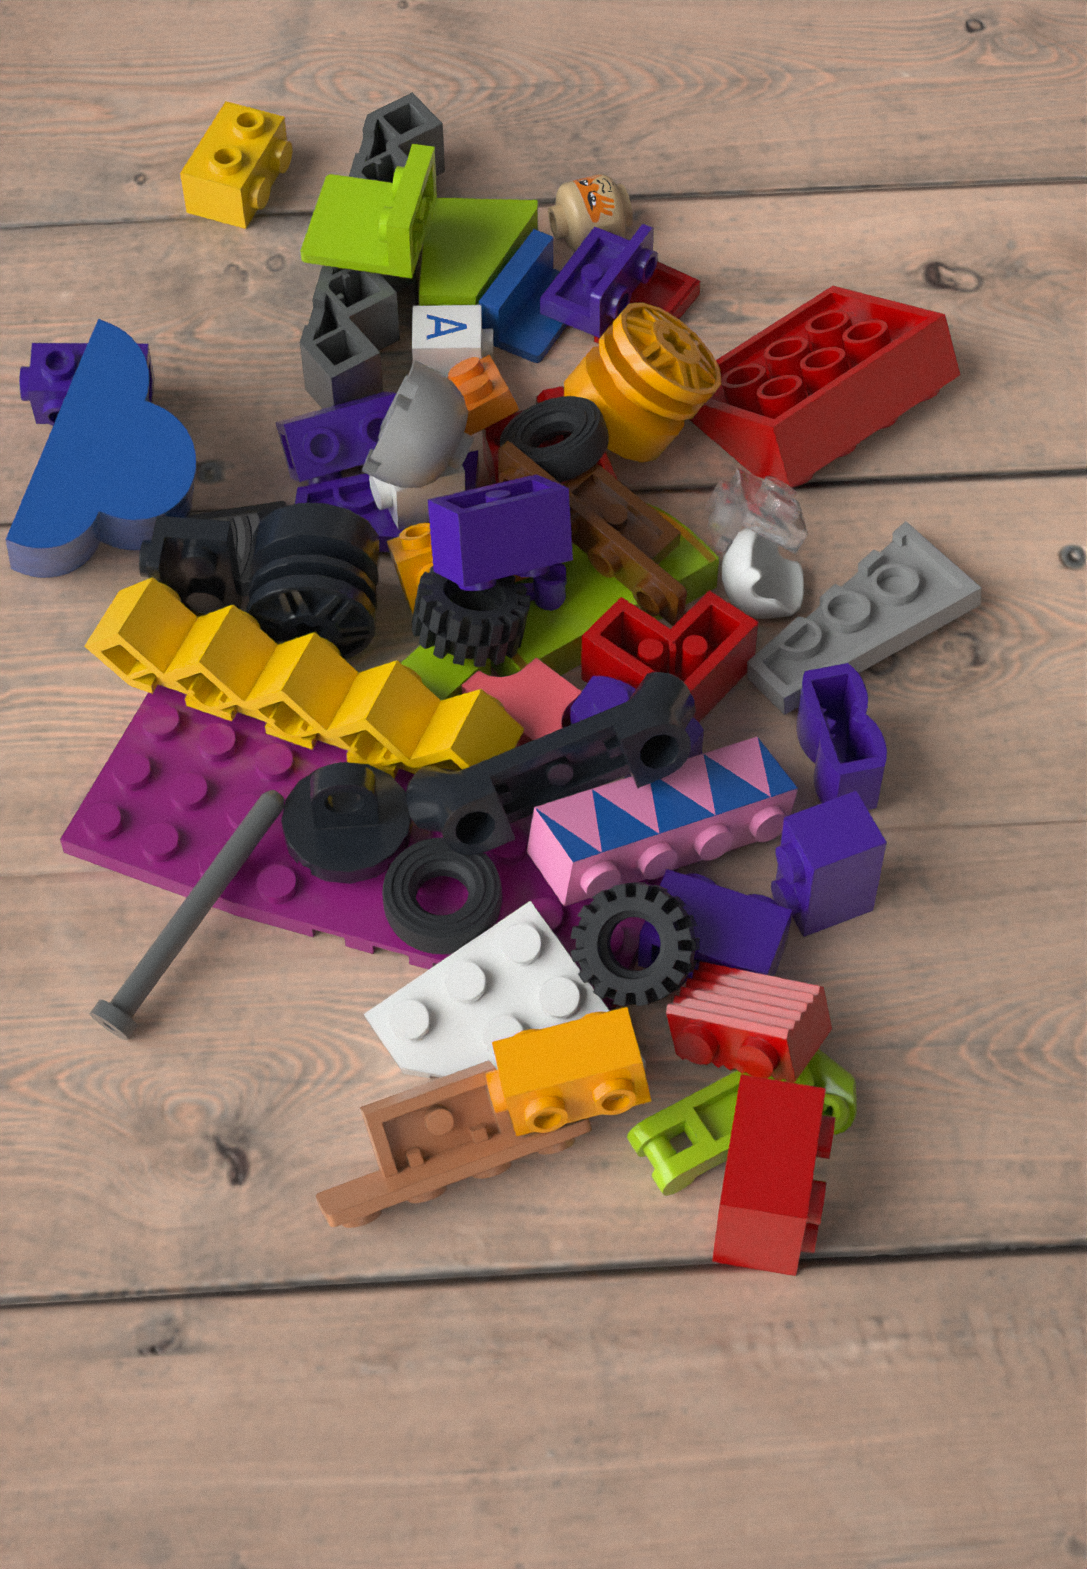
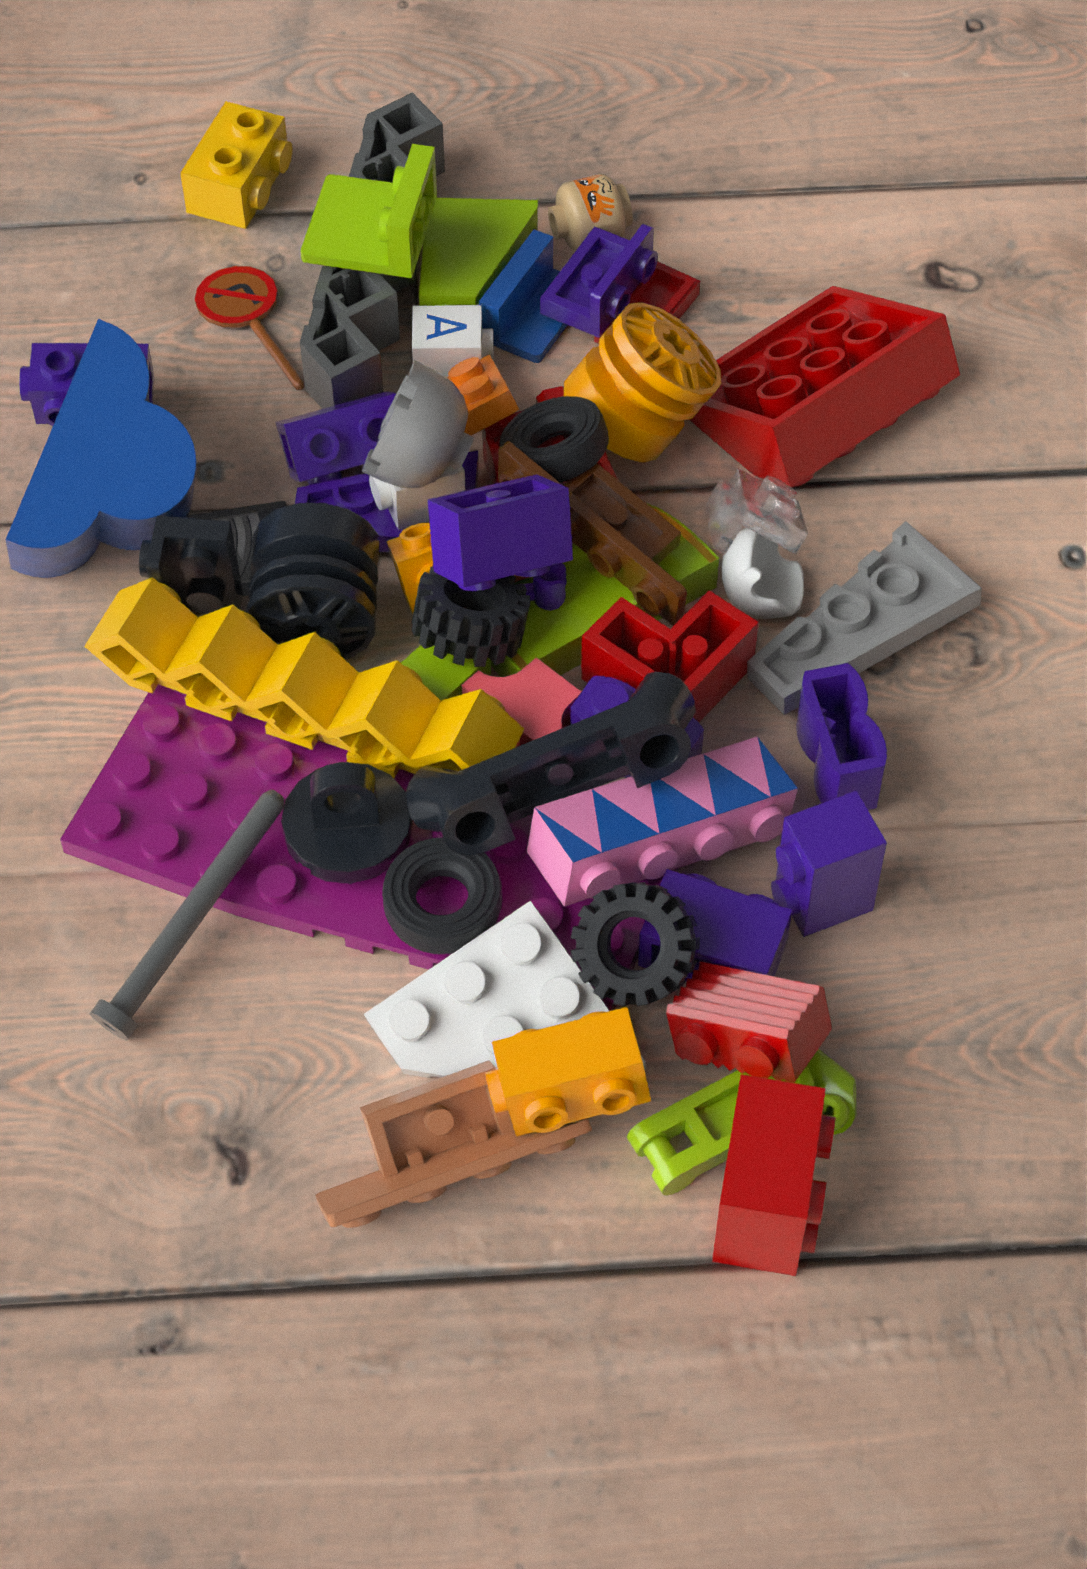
none -> piece [195,266,305,390]

